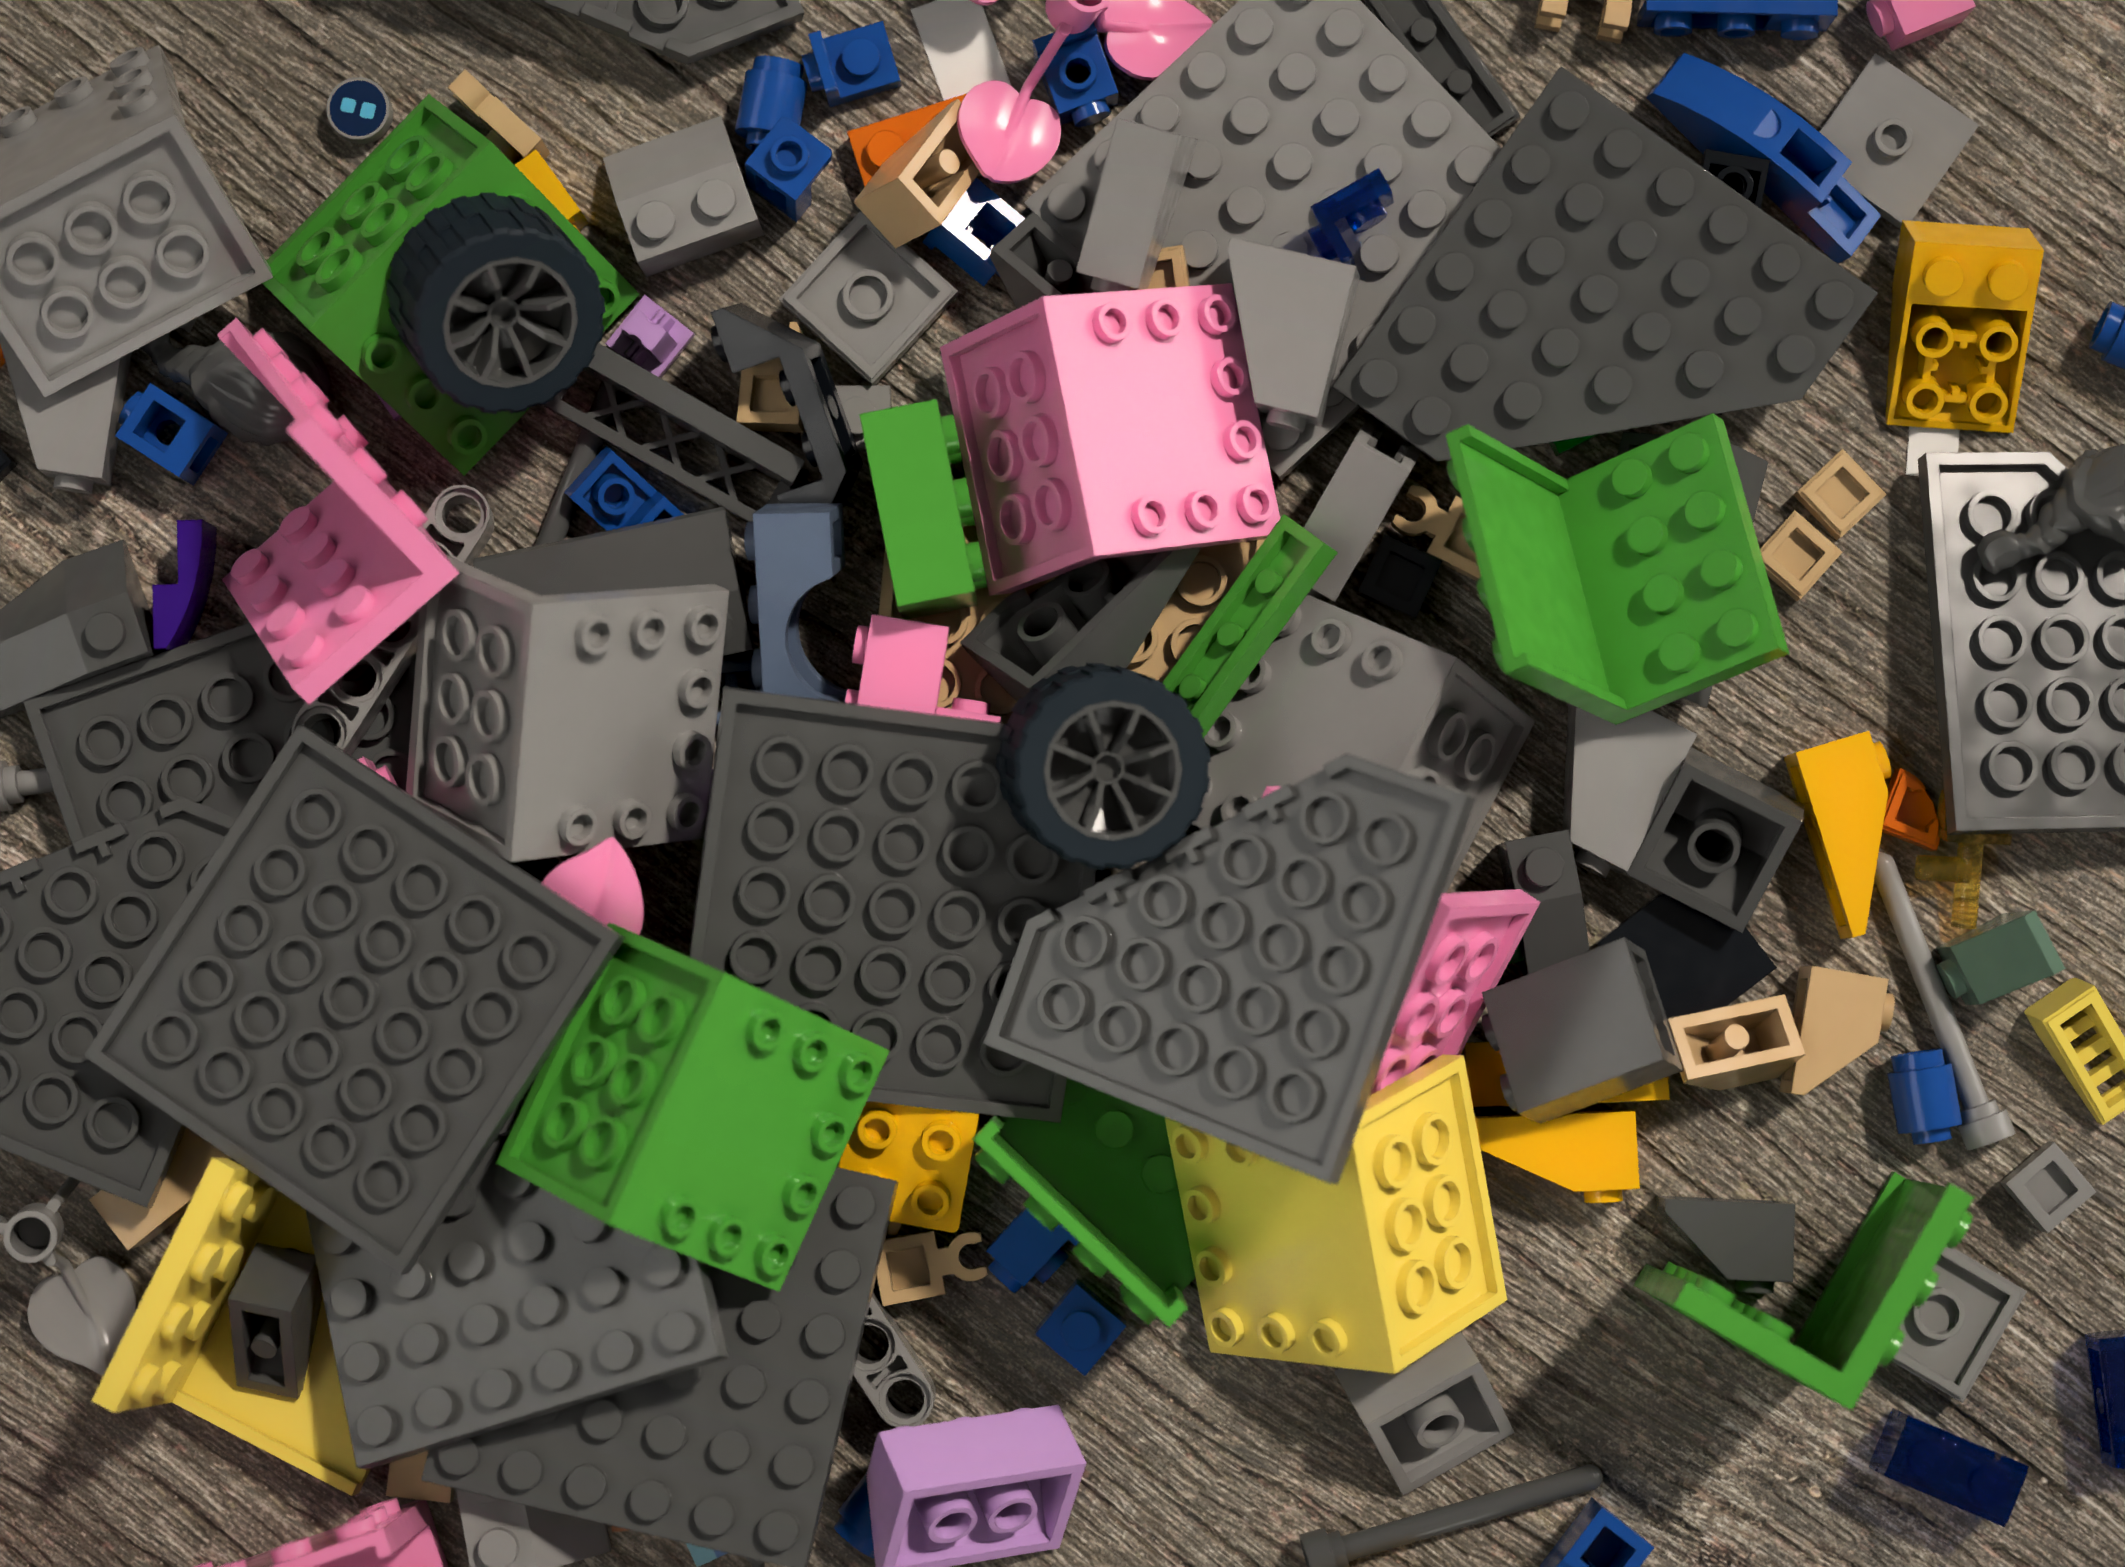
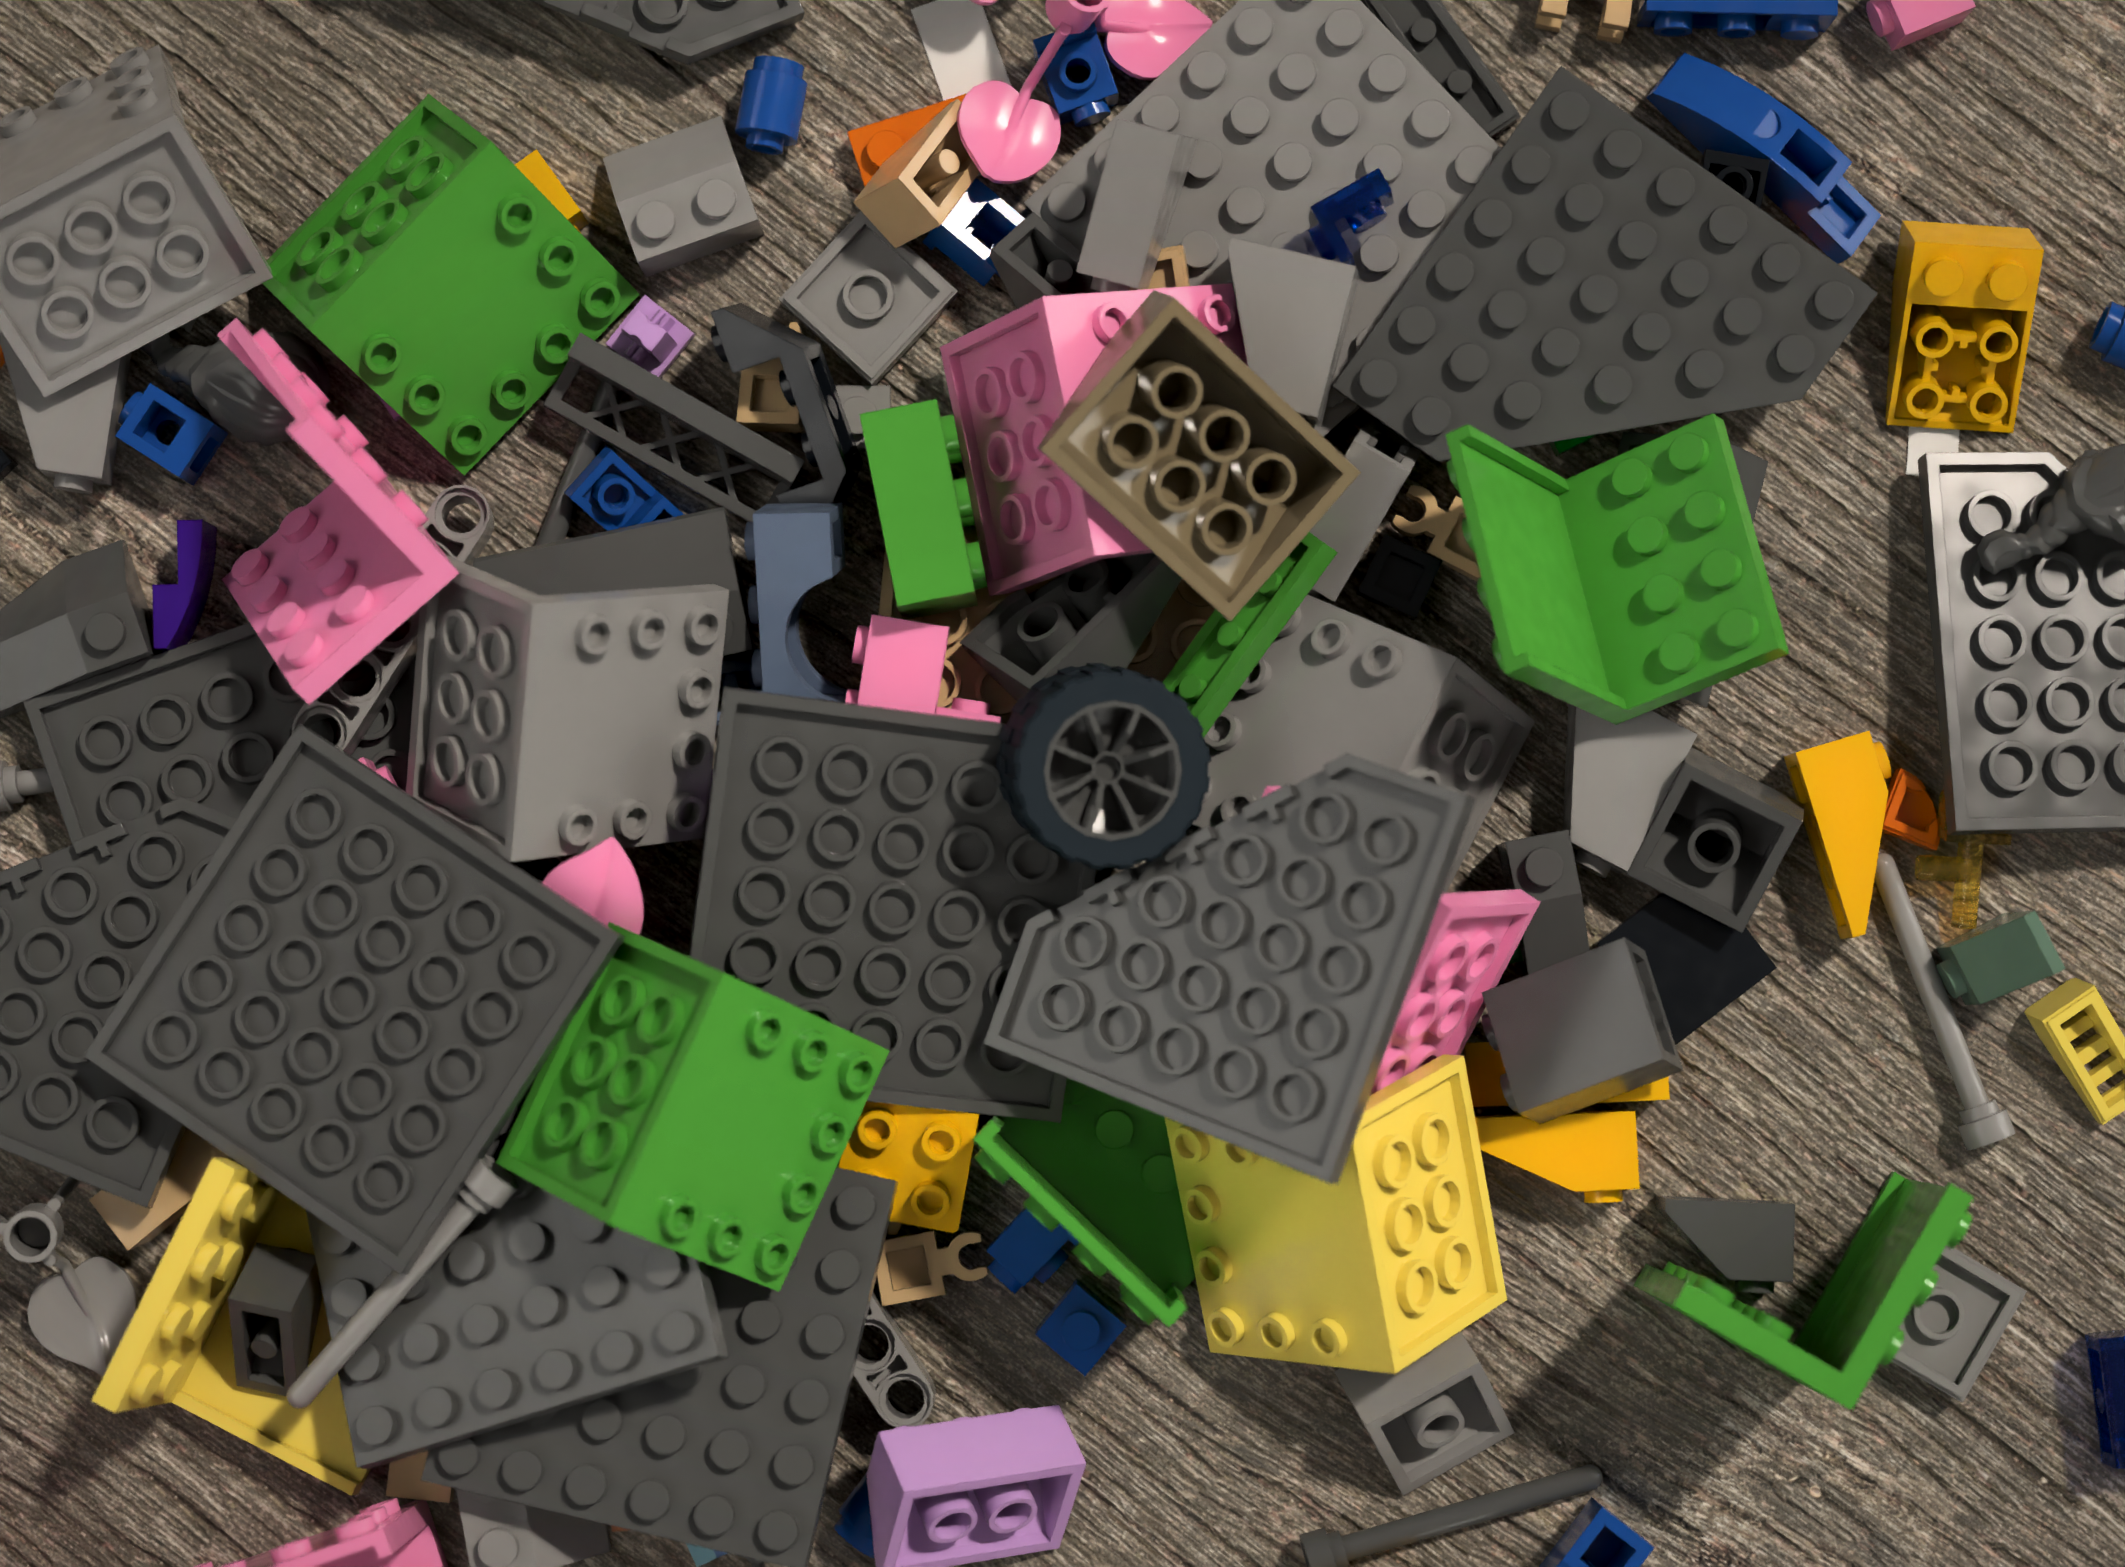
dark blue tile [326,77,393,144] -> none
black wheel [386,193,605,414] -> none
tan plate [447,69,550,163] -> none
blue bracket [745,116,832,223] -> none
blue bracket [801,21,902,108] -> none
tan slope [1667,994,1806,1091] -> none
tan tile [1760,510,1842,601] -> none
tan slope [1779,966,1895,1095] -> none
tan tile [1793,449,1887,540] -> none
light grey plate [1819,53,1979,230] -> none
clear blue brick [1869,1408,2029,1527] -> none
blue brick [1887,1048,1963,1145] -> none
light grey plate [2000,1141,2097,1233] -> none
none -> light grey piece [287,1155,519,1409]
none -> dark tan slope [1038,290,1361,621]

